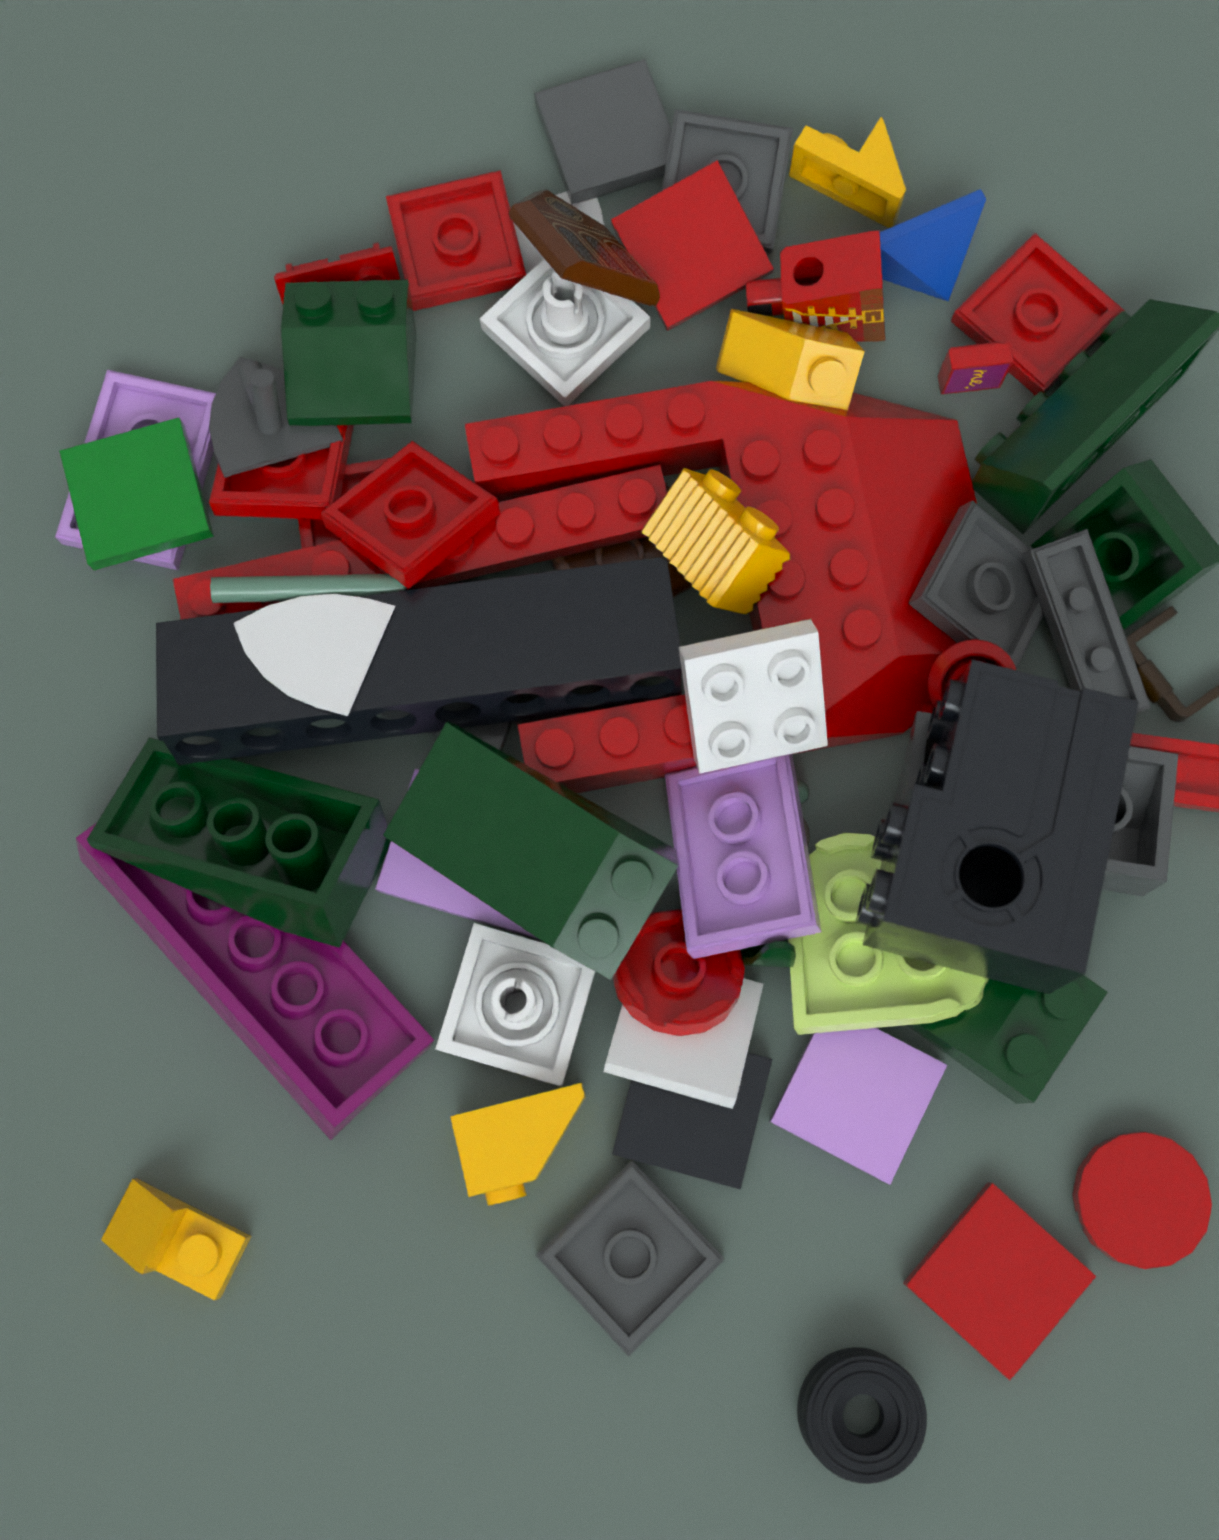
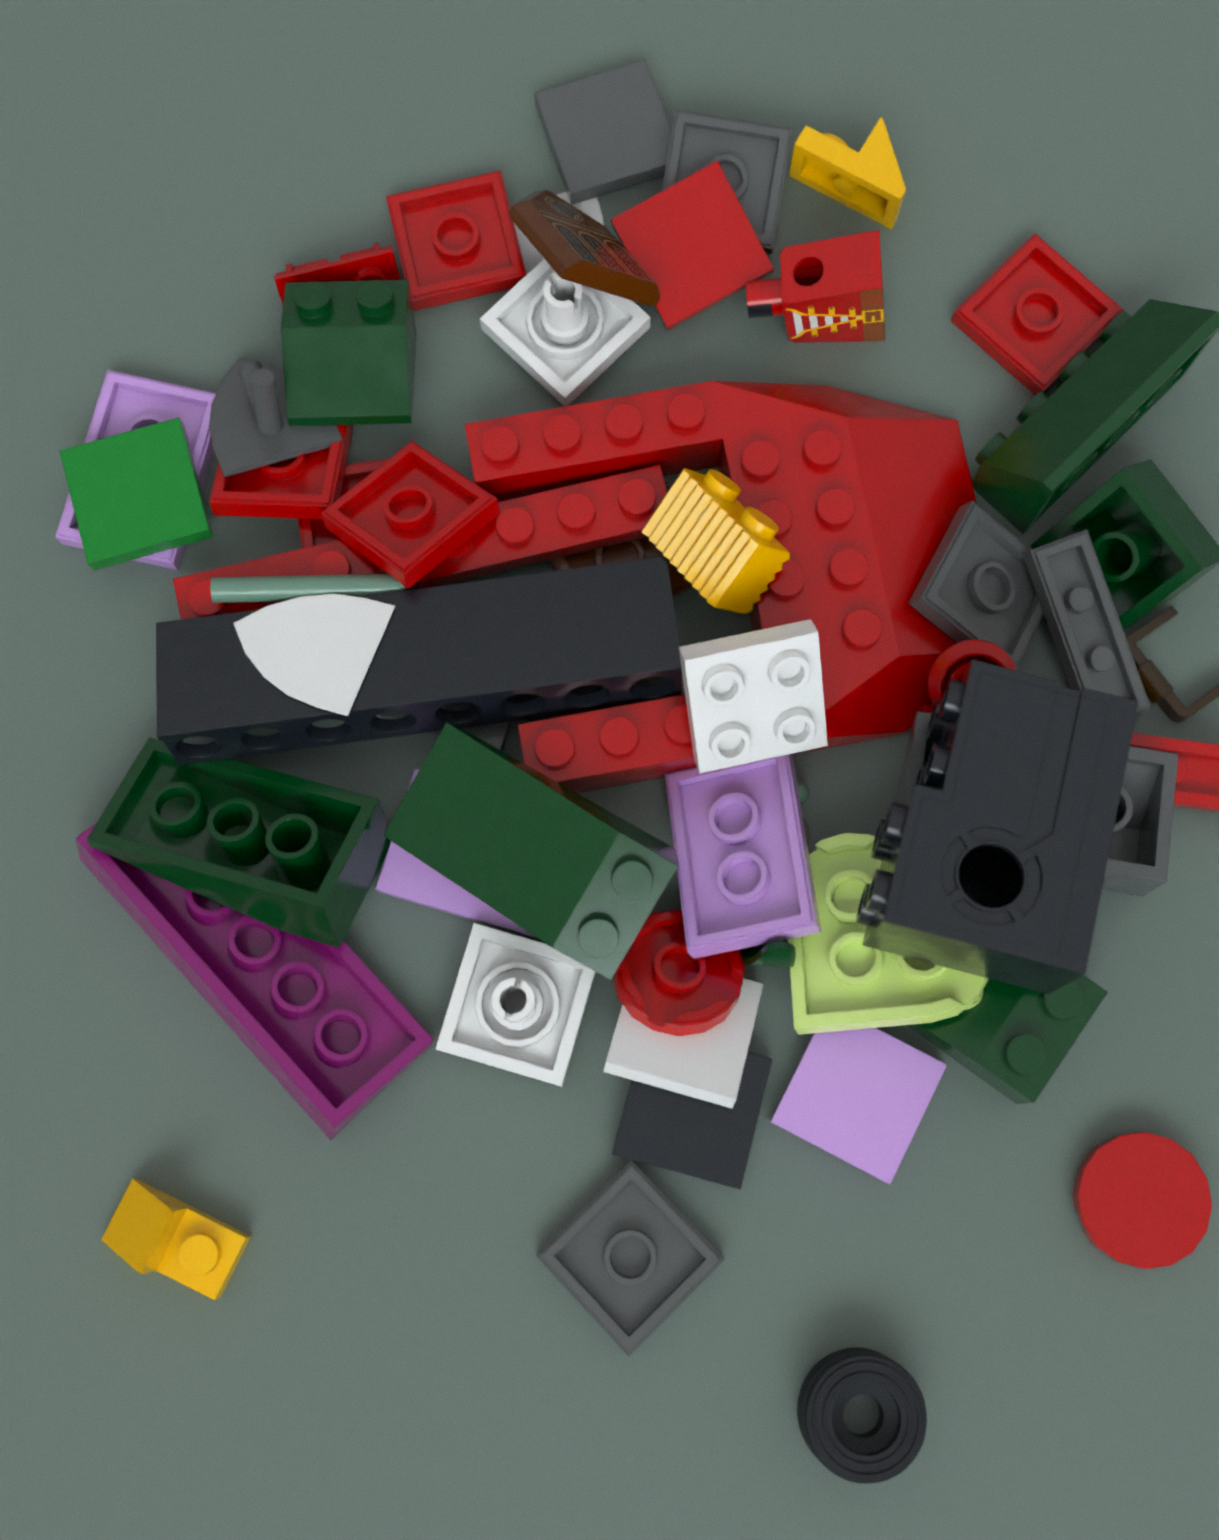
yellow slope [450,1083,586,1206] -> none
yellow slope [716,309,865,410] -> none
blue slope [880,189,986,302] -> none
red tile [903,1182,1096,1380] -> none
red tile [938,341,1013,395] -> none

